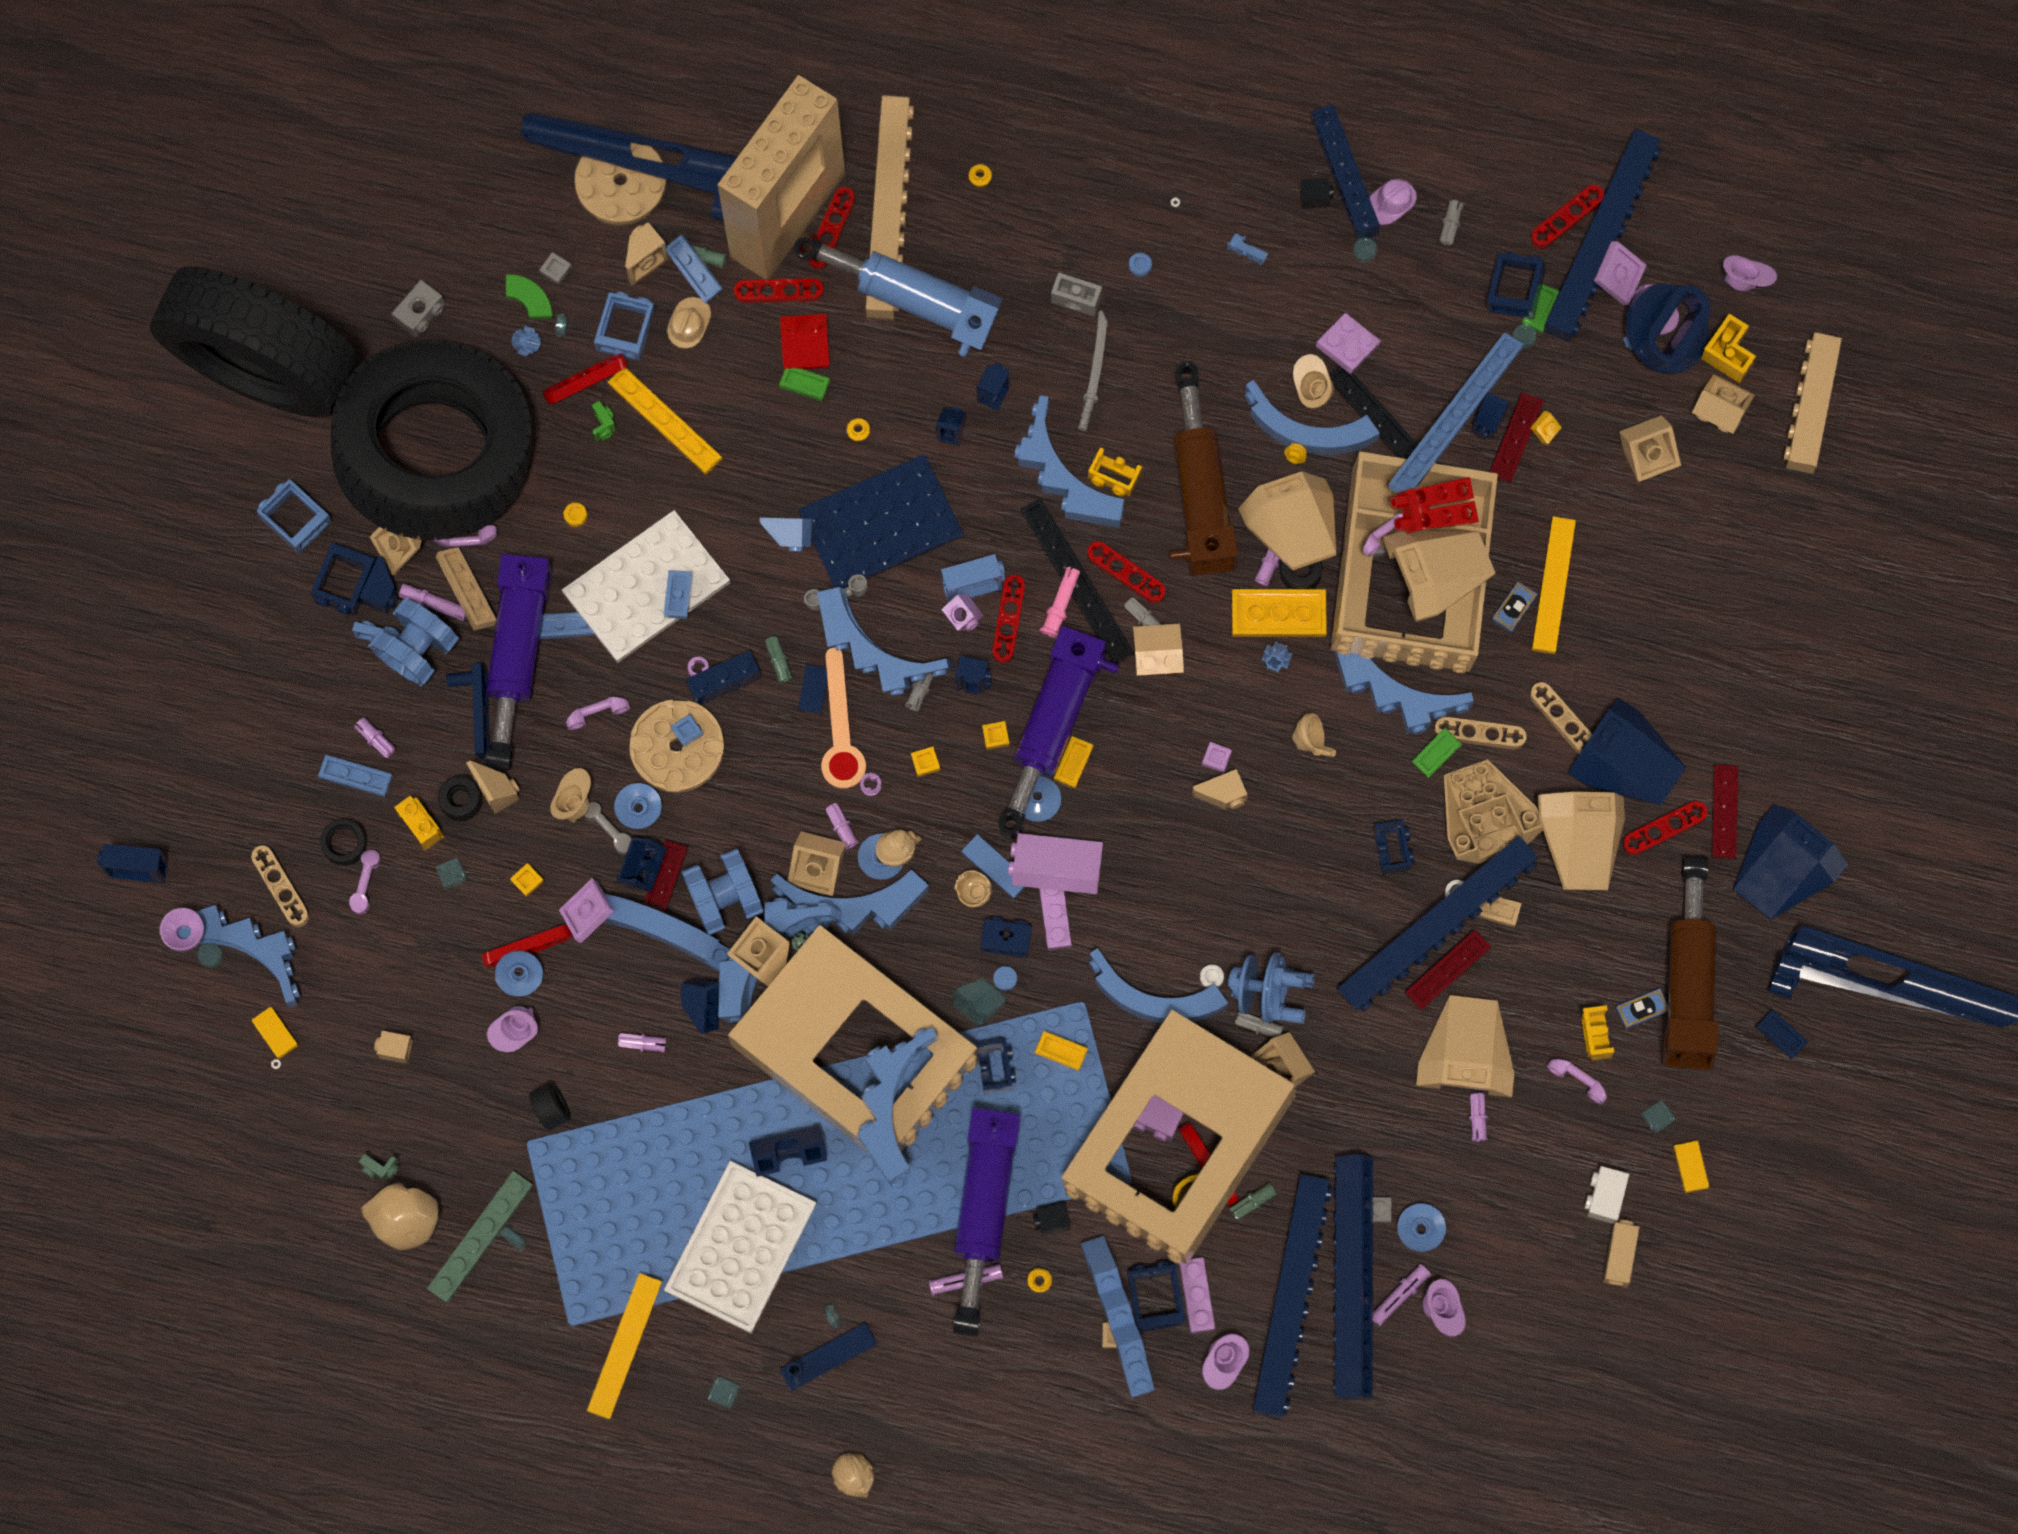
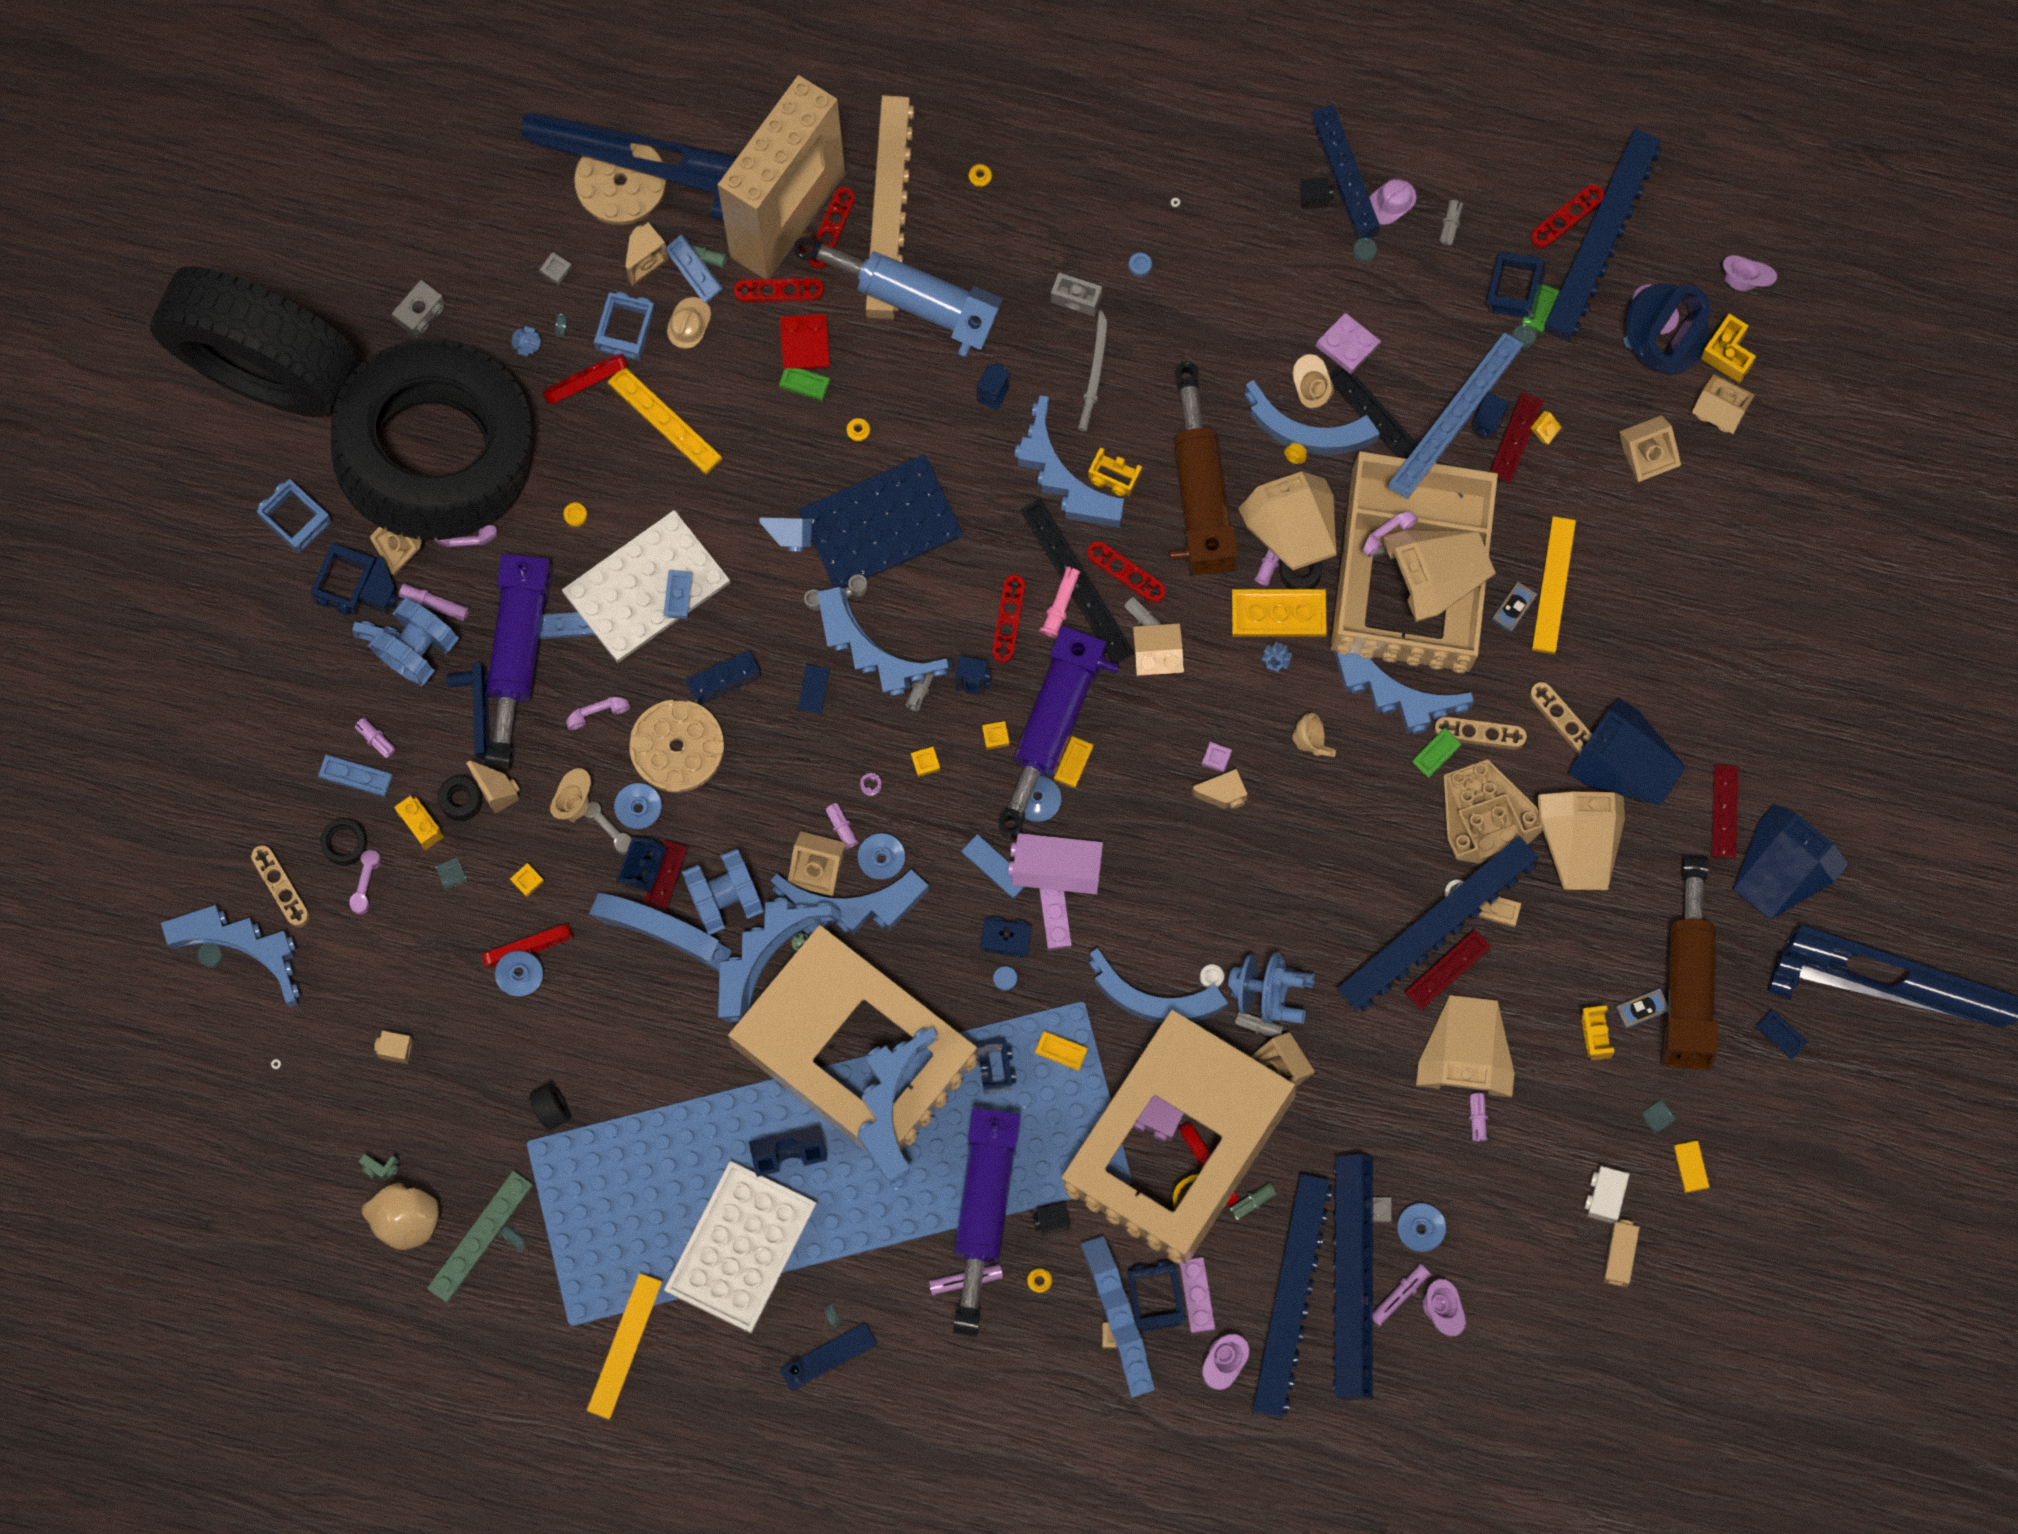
dark blue window [97,844,168,884] -> none
lavender piece [160,908,204,951] -> none
yellow tile [251,1007,298,1060] -> none
tan plate [436,547,497,631] -> none
lavender piece [487,1006,538,1052] -> none
bright green tile [506,274,553,319] -> none
lavender tile [559,878,614,943] -> none
bright green bracket [592,401,616,442] -> none
lavender axle [618,1033,666,1053] -> none
medium blue tile [670,714,703,747] -> none
dark blue slope [681,978,719,1034] -> none
lavender bush [688,657,709,676] -> none
clear light blue tile [708,1377,740,1409] -> none
tan slope [727,917,790,986] -> none
sand green axle [765,636,793,683] -> none
light nougat piece [821,648,866,789] -> none
tan hair [831,1453,874,1497] -> none
tan hat [875,829,922,867] -> none
dark blue slope [936,407,966,446] -> none
medium blue window [941,554,1005,603] -> none
lavender brick [942,594,984,631] -> none
clear light blue slope [953,978,1007,1026] -> none
tan hair [954,870,992,908] -> none
medium blue piece [1227,233,1268,266] -> none
dark blue window [1373,820,1415,875] -> none
red hips [1390,477,1479,534] -> none
lavender bar [1546,1059,1607,1105] -> none
lavender plate [1594,241,1646,305] -> none
red beam [1623,801,1708,856] -> none
tan brick [1783,332,1842,474] -> none

